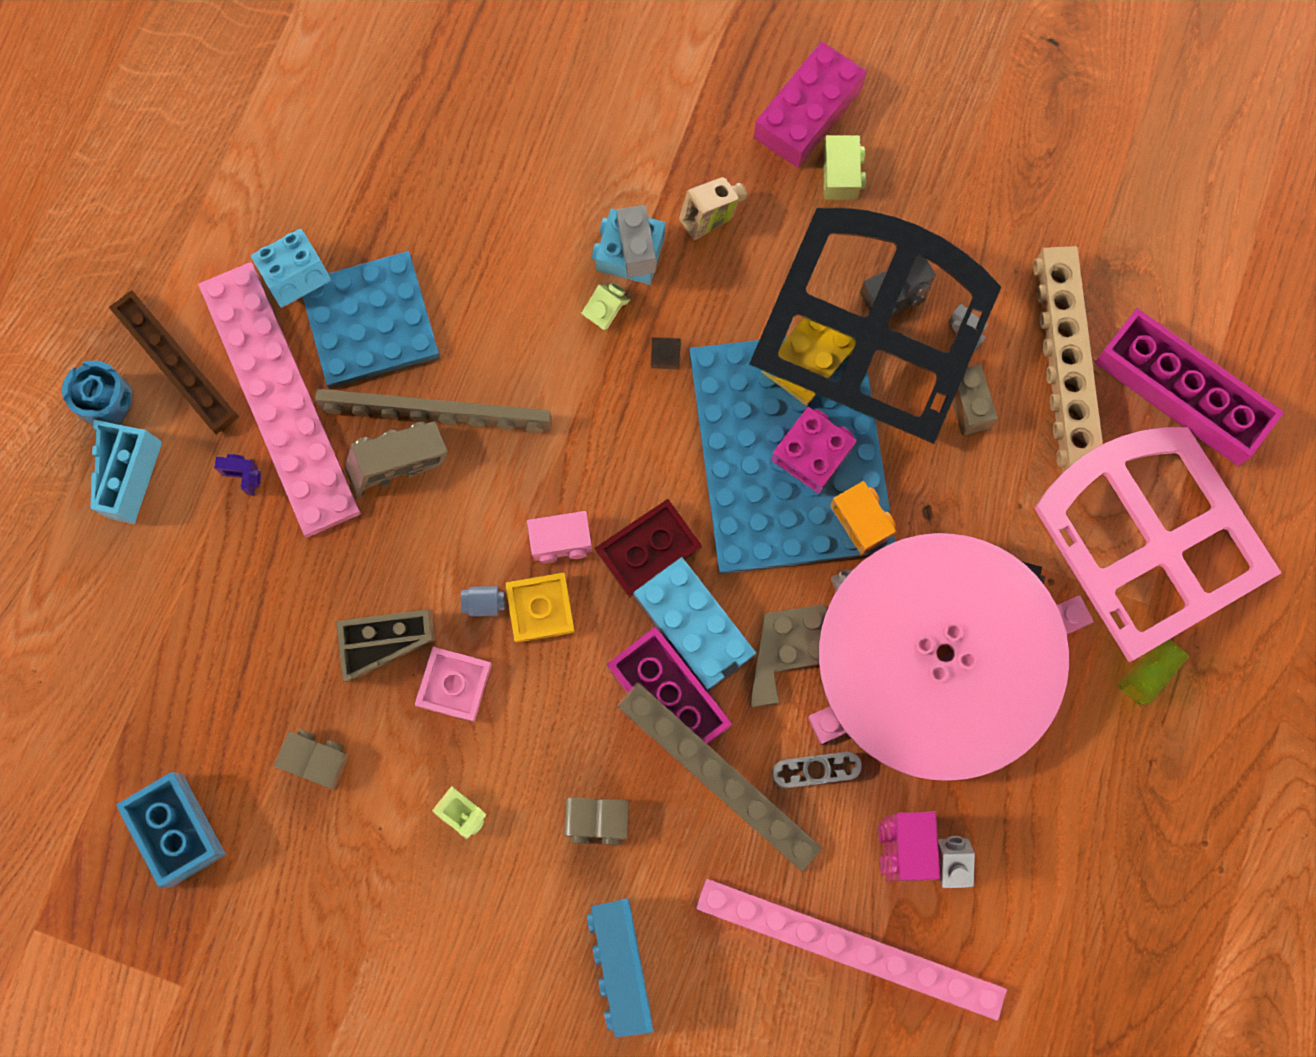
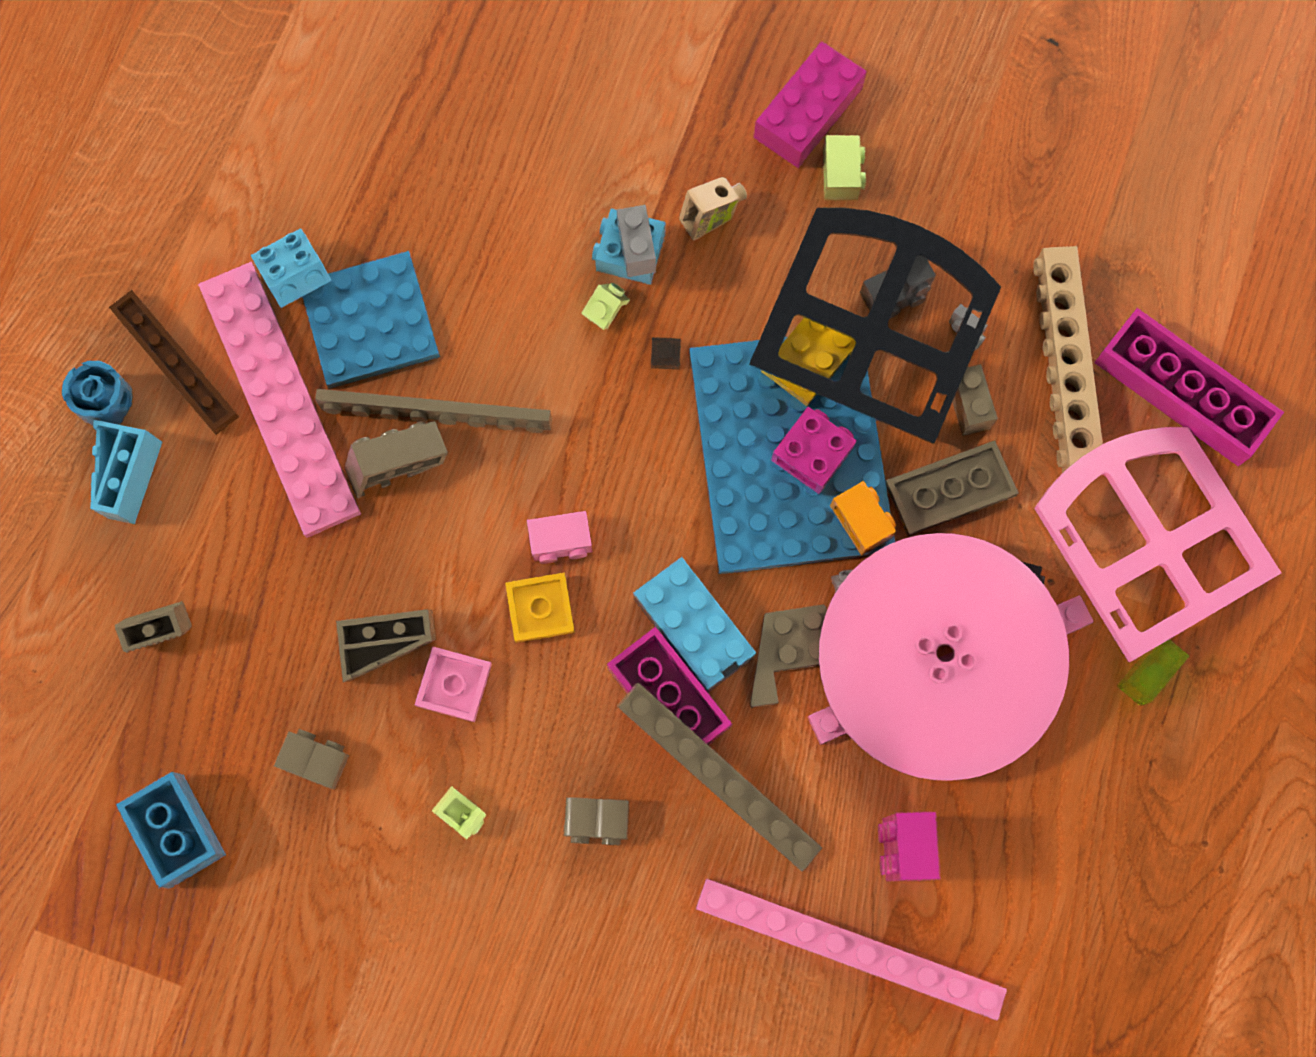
dark purple bracket [214,454,261,496] -> none
sand blue brick [461,586,505,617] -> none
dark azure slope [587,899,653,1037] -> none
dark red plate [595,499,702,598] -> none
light grey beam [772,752,862,789] -> none
light grey bracket [938,836,975,888] -> none
none -> dark tan brick [115,601,192,653]
none -> dark tan plate [886,440,1019,536]

